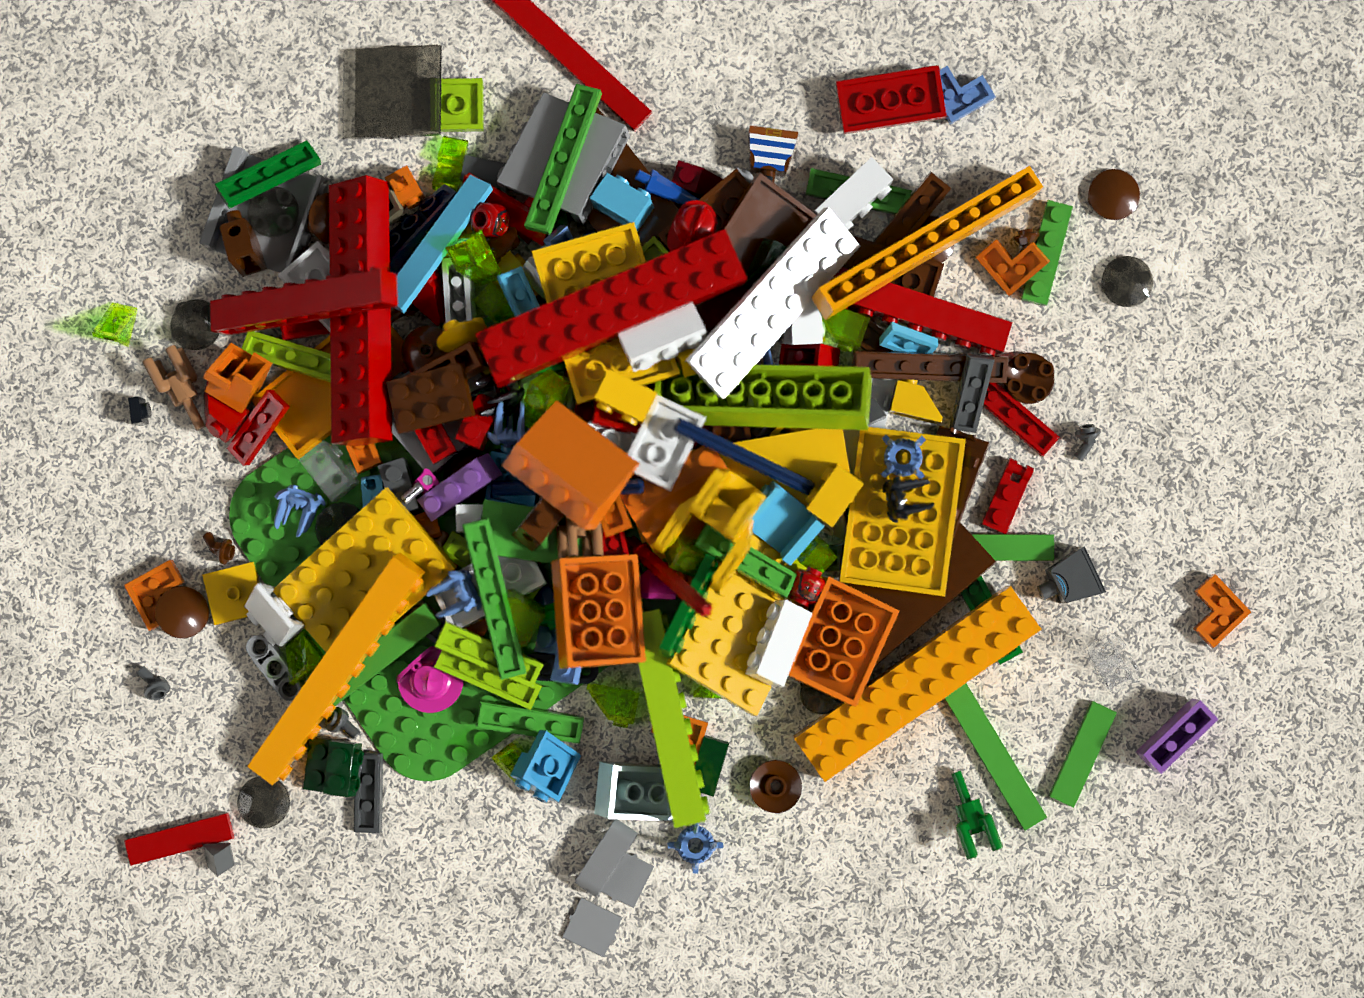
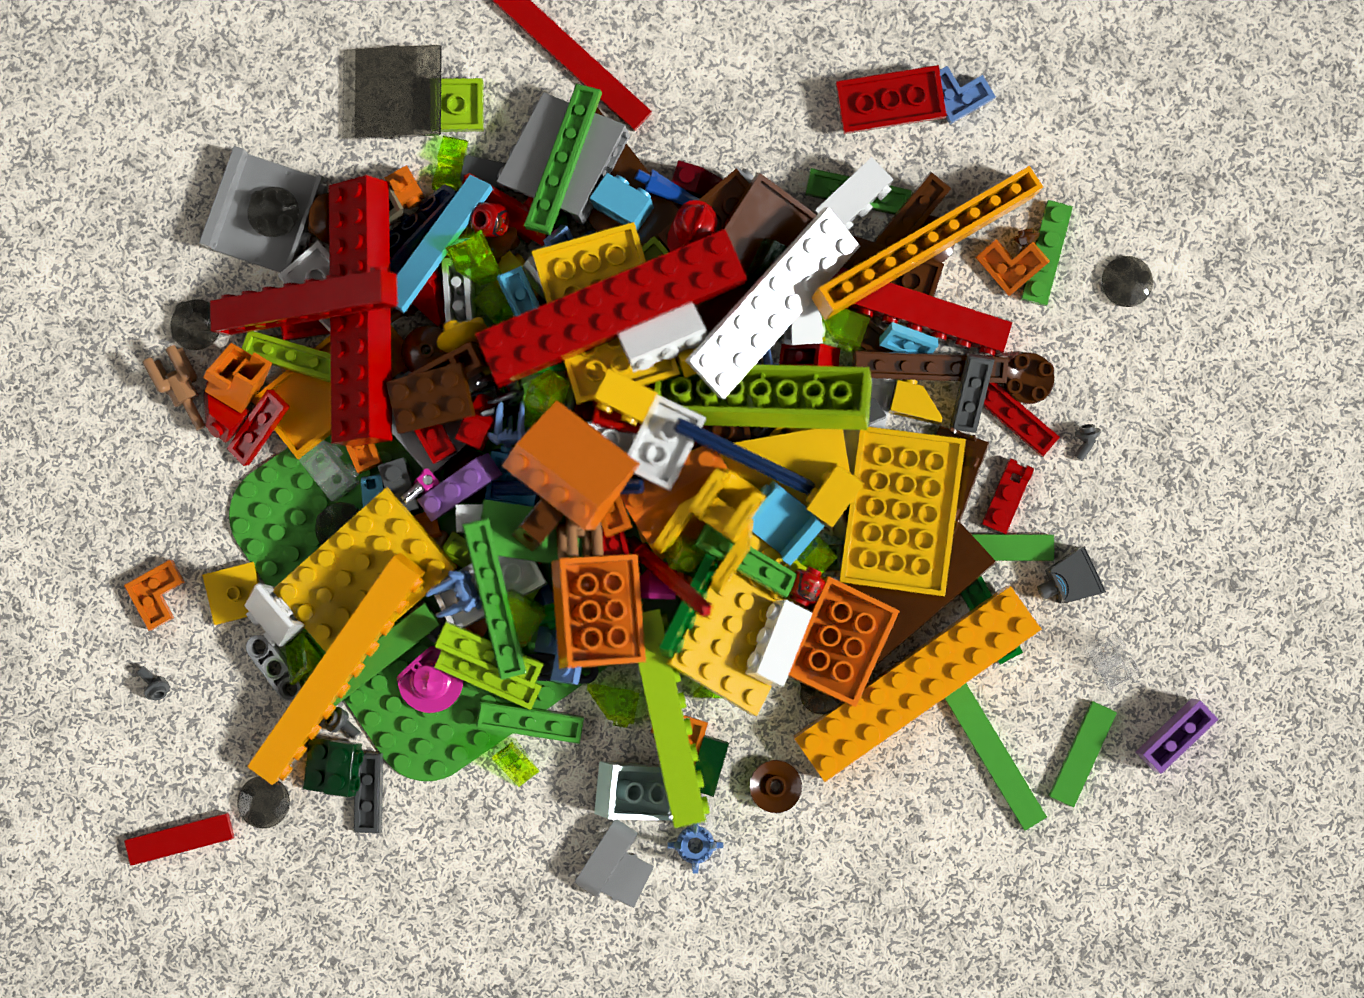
clear neon green slope [92,302,137,347] -> none
black plate [128,396,152,426] -> none
reddish brown dish [155,586,209,639] -> none
reddish brown plate [203,532,235,565] -> none
dark grey slope [203,843,234,877] -> none
green plate [215,140,321,209] -> none
reddish brown torso [220,210,267,277] -> none
medium blue piece [274,485,325,537] -> none
dark azure plate [510,730,582,803] -> none
light grey piece [563,897,623,957] -> none
torso [748,125,799,183] -> none
medium blue piece [881,435,926,479] -> none
black piece [883,476,935,523] -> none
green plant [951,771,1003,860] -> none
reddish brown dish [1088,169,1140,221] -> none
orange plate [1193,574,1251,648] -> none

